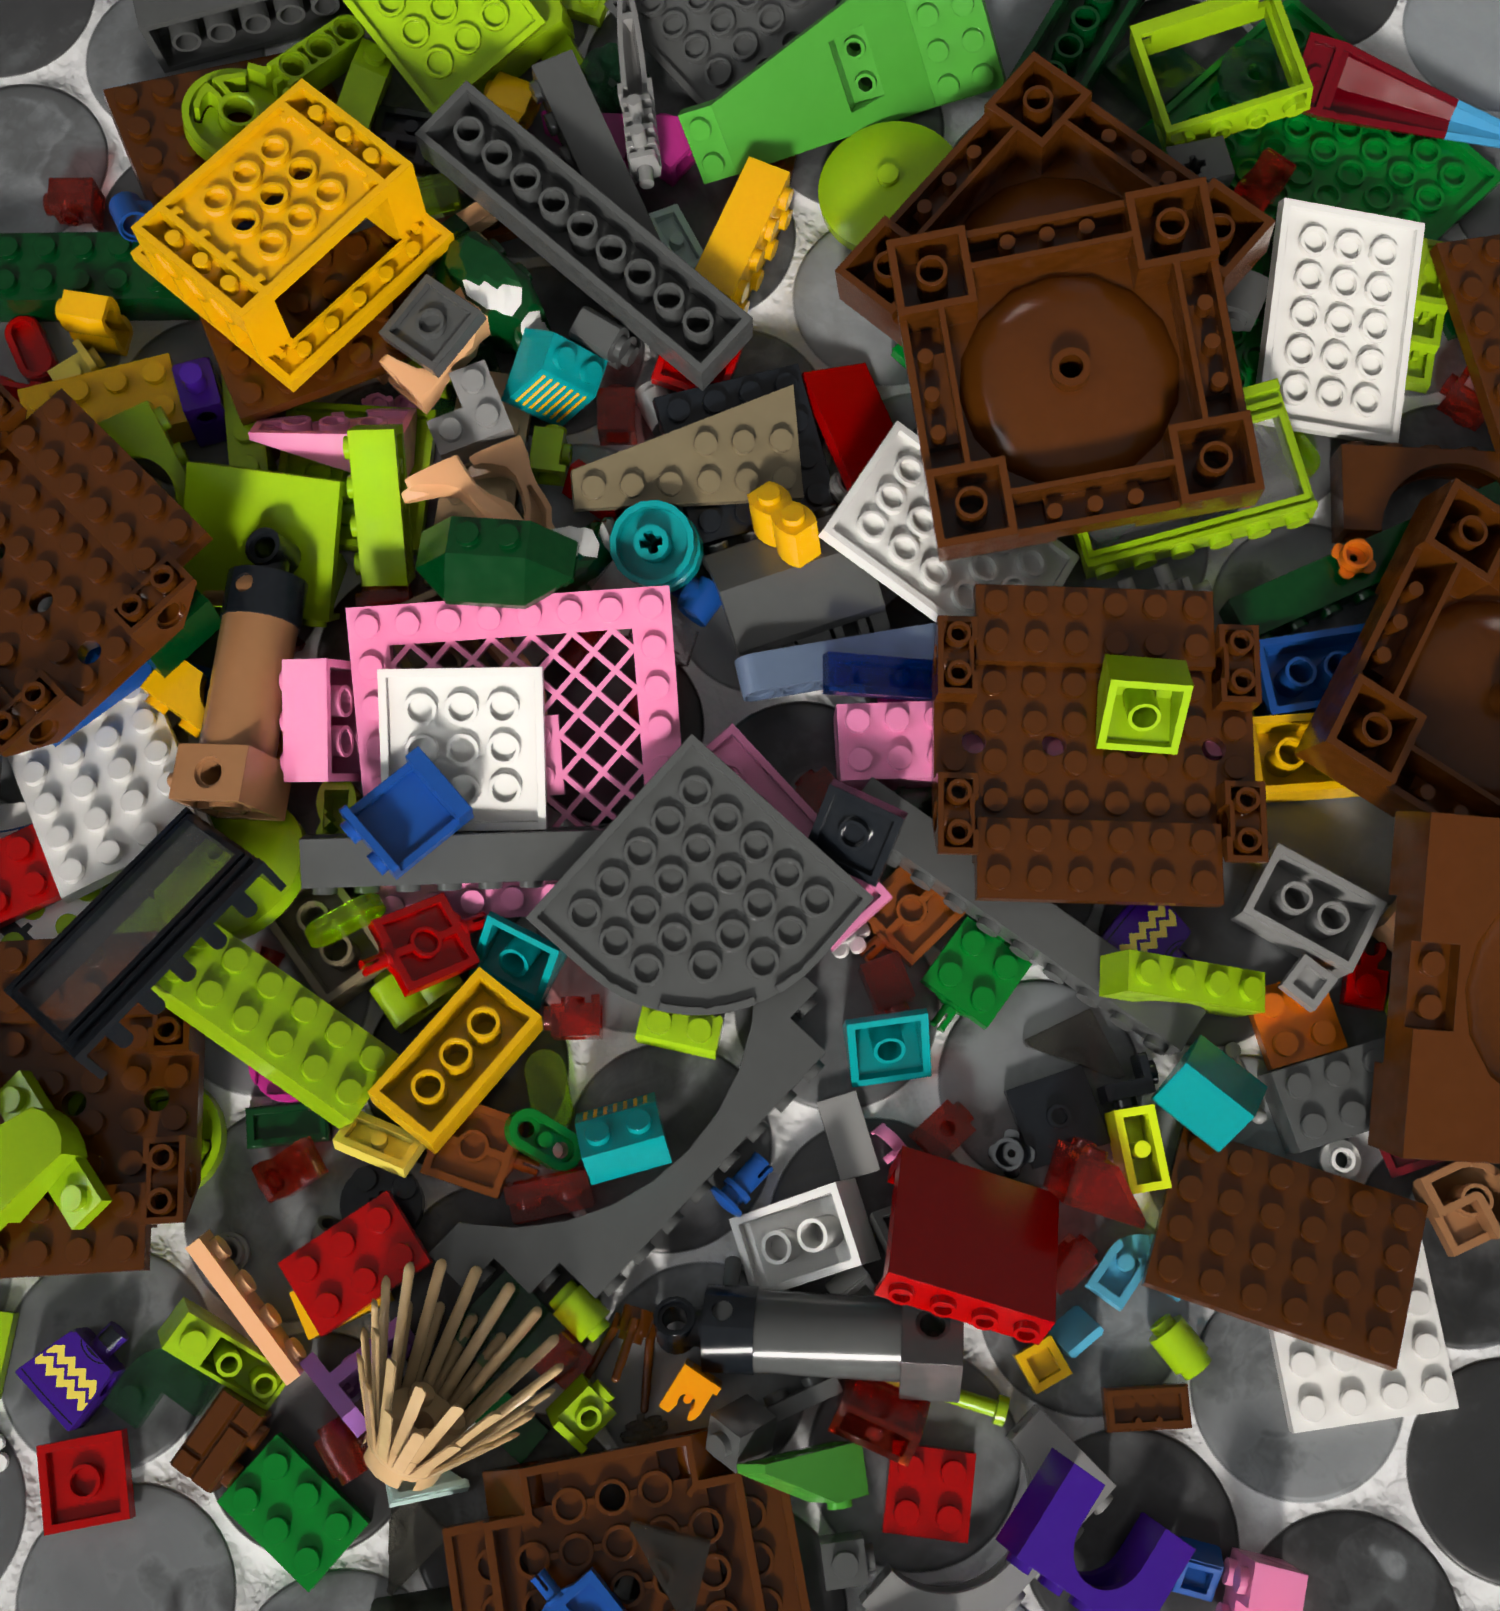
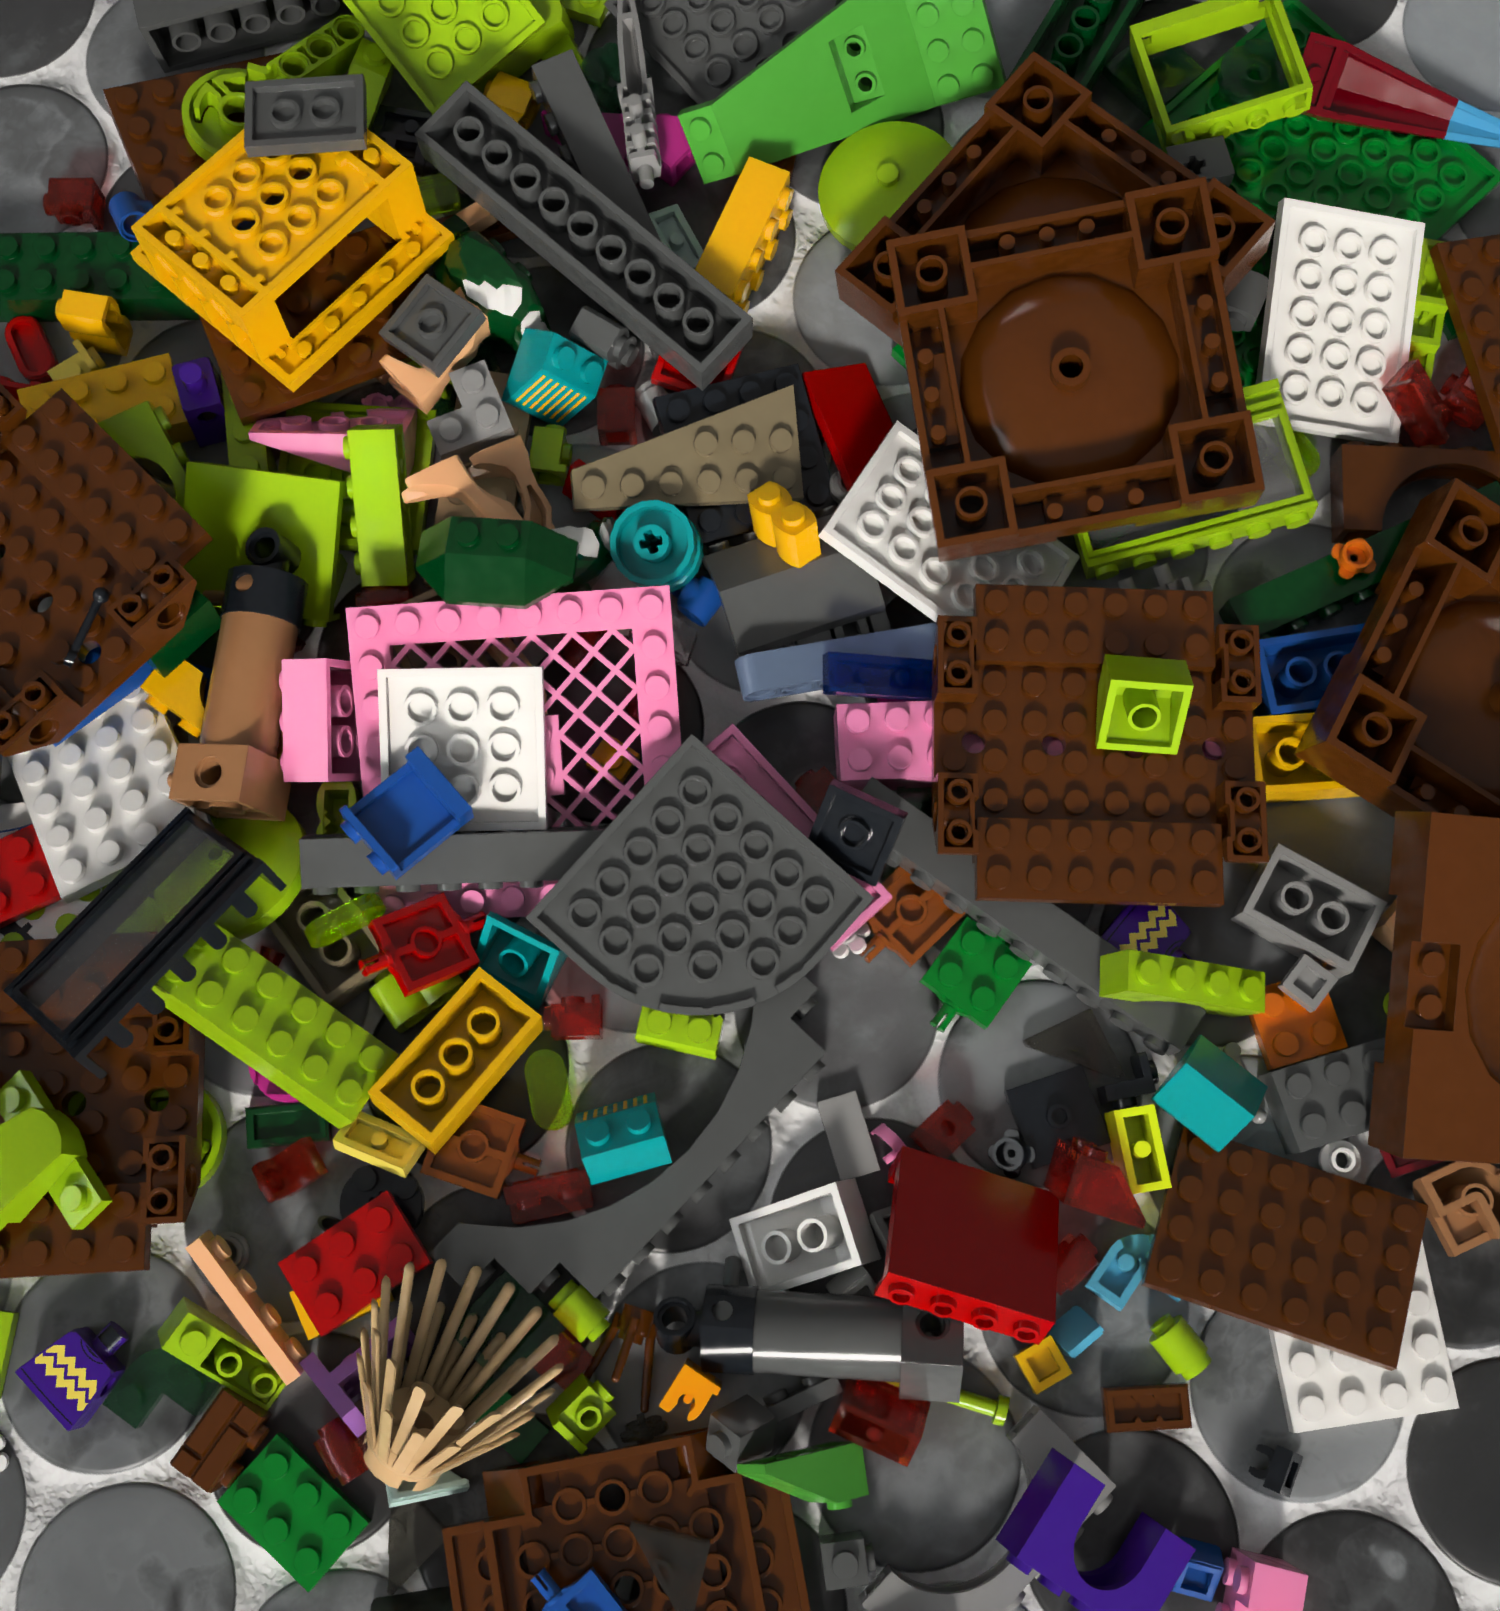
red plate [36,1428,136,1536] -> none
green plate [504,1108,581,1171] -> none
blue pin [710,1152,774,1218] -> none
teal slope [842,1008,932,1088] -> none
clear red brick [858,951,916,1015] -> none
red plate [881,1441,976,1544] -> none
clear red bracket [1234,147,1296,212] -> none
red plate [1339,942,1389,1012] -> none
none -> black hinge [63,587,110,668]
none -> dark grey plate [244,74,367,158]
none -> yellow plate [585,734,640,788]
none -> black tile [1248,1444,1303,1498]
none -> clear red bracket [1382,359,1453,448]

